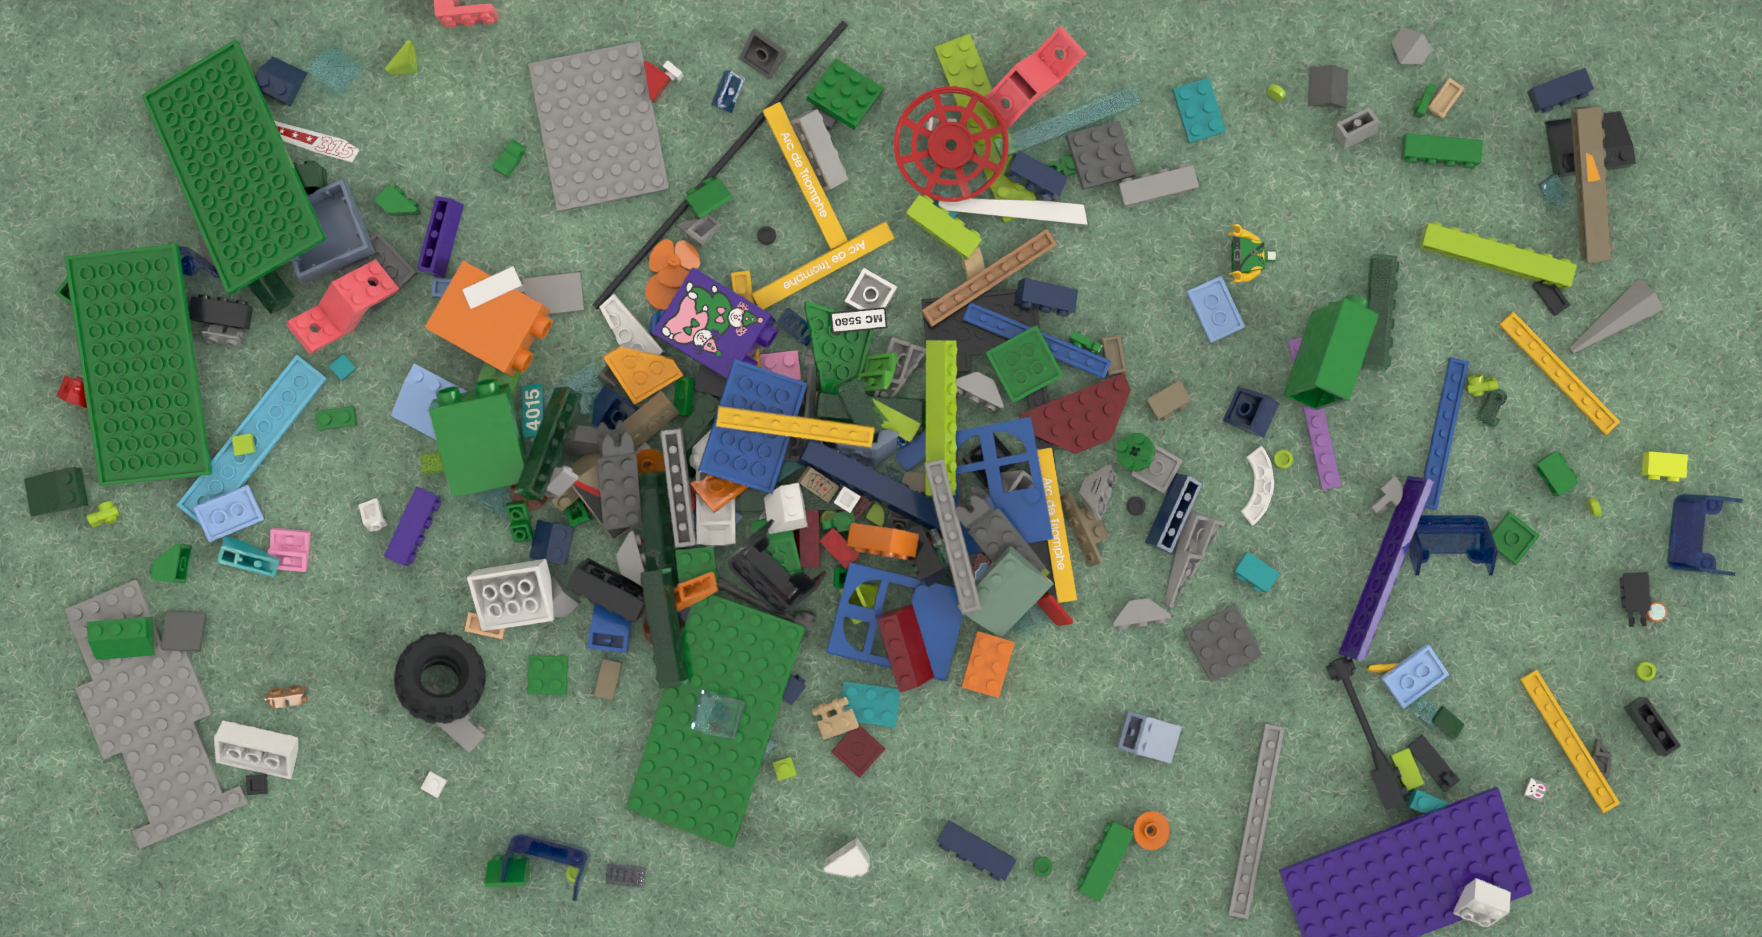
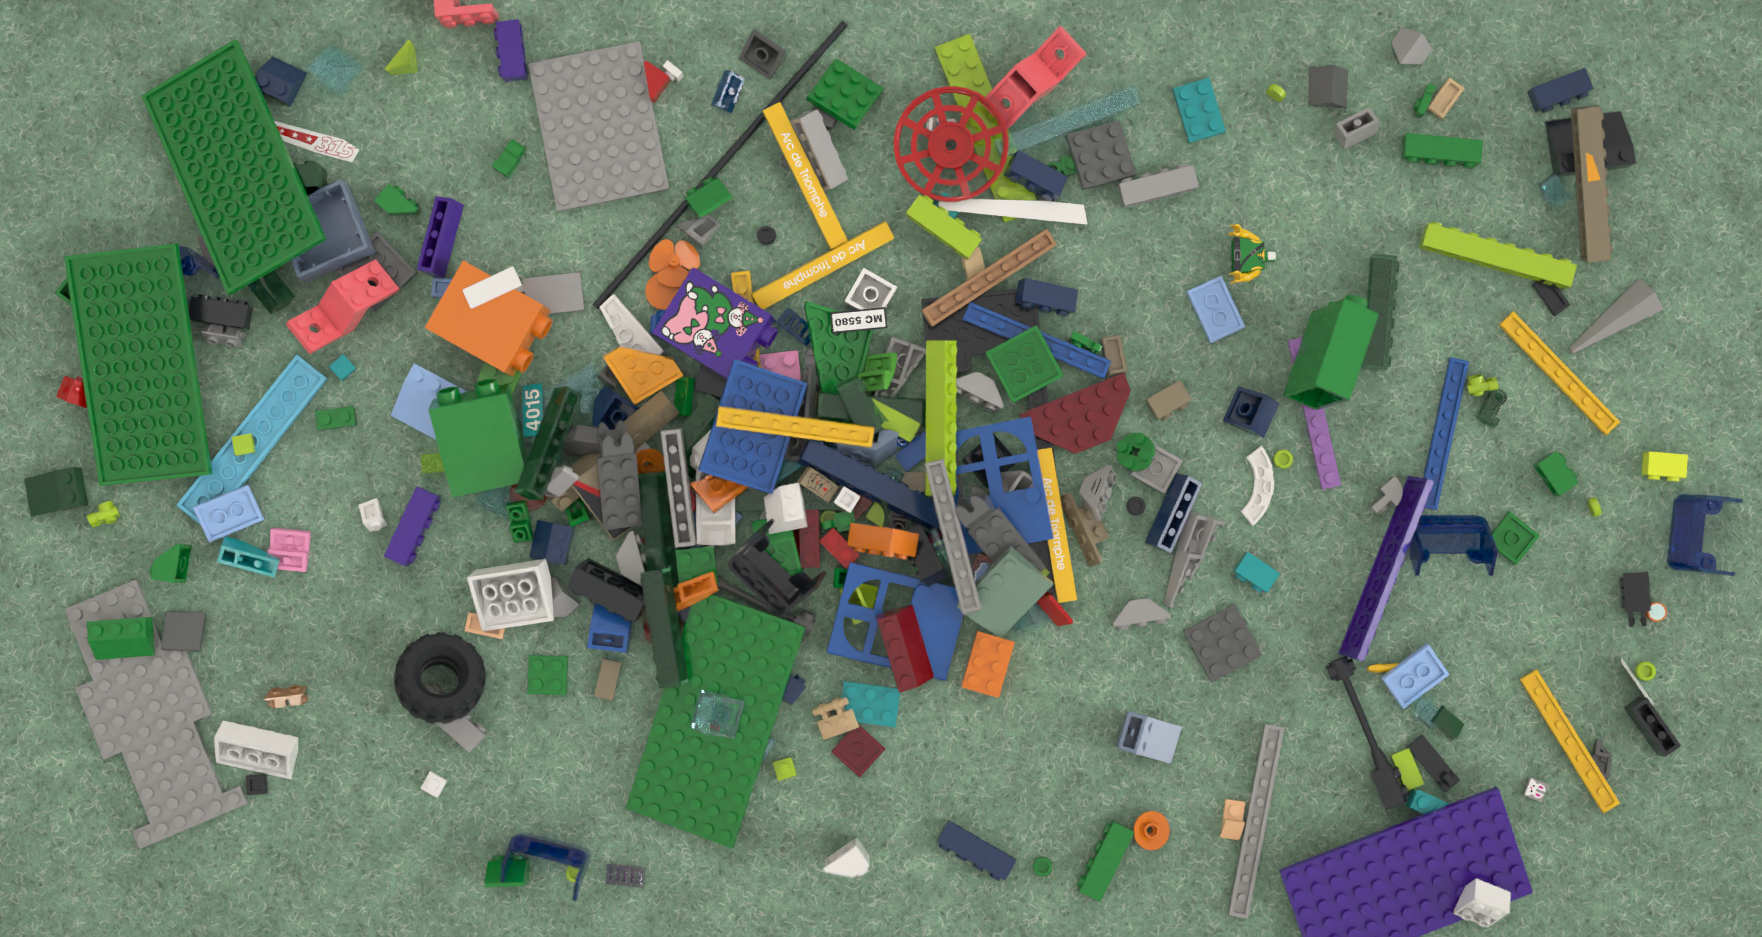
none -> dark purple brick [493,19,528,82]
none -> light nougat slope [1220,799,1245,840]
none -> white sticker [1621,657,1654,707]

